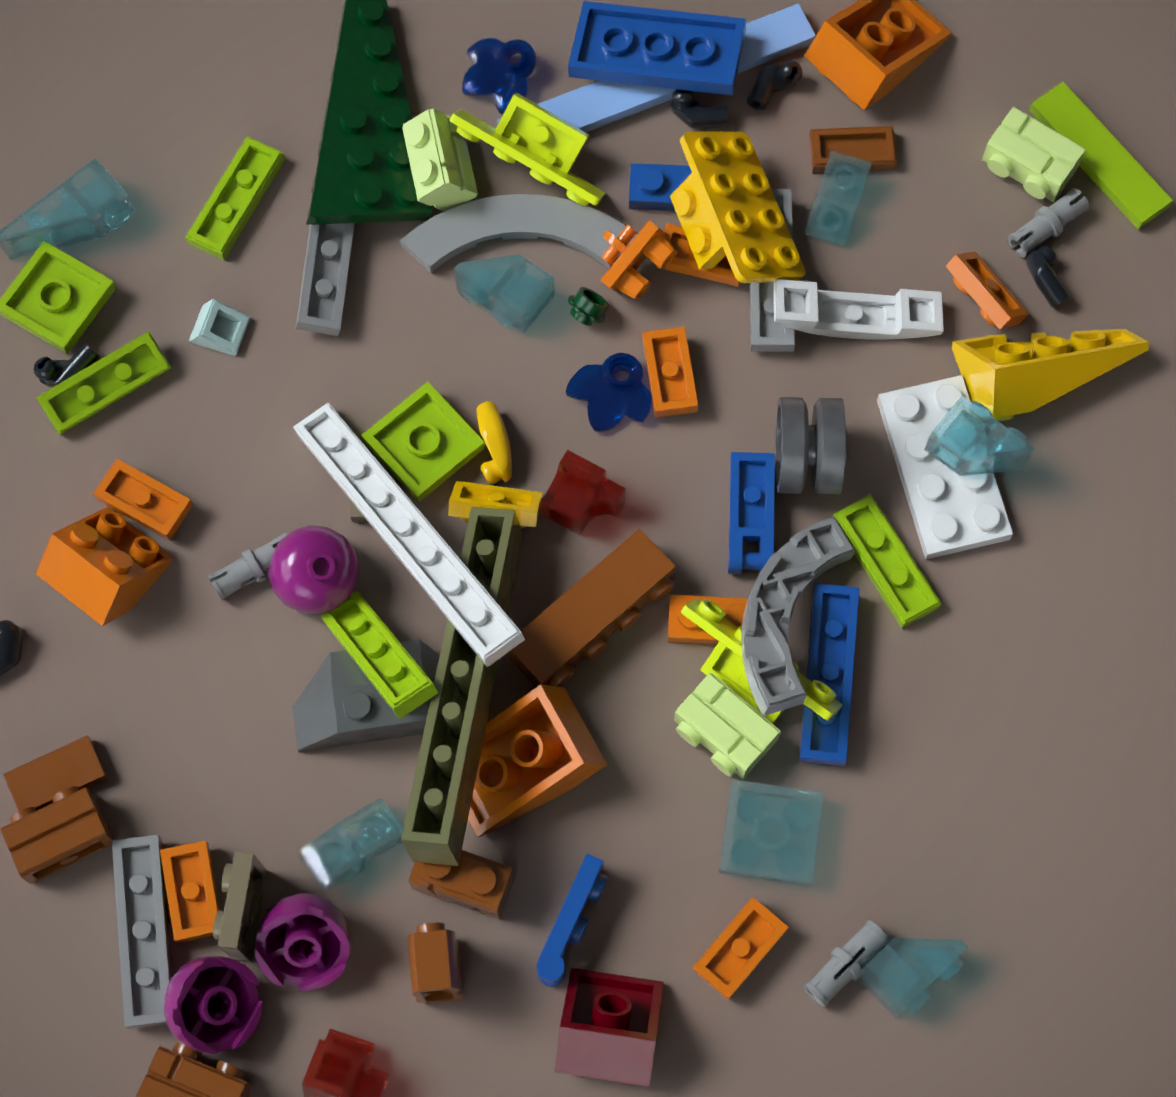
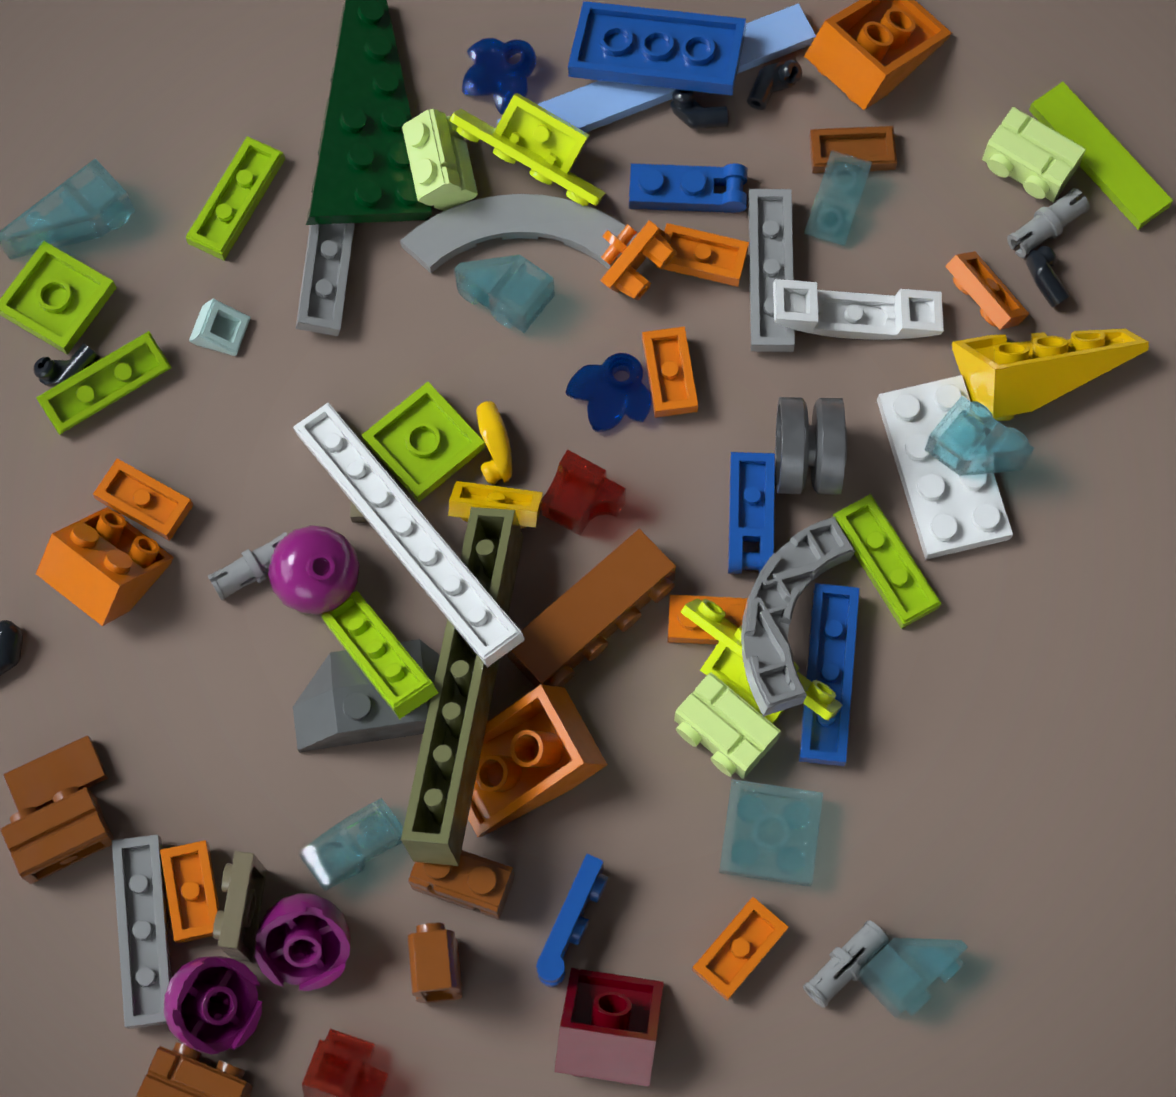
dark green plate [568,287,609,326] -> none
yellow bracket [670,131,806,283] -> none

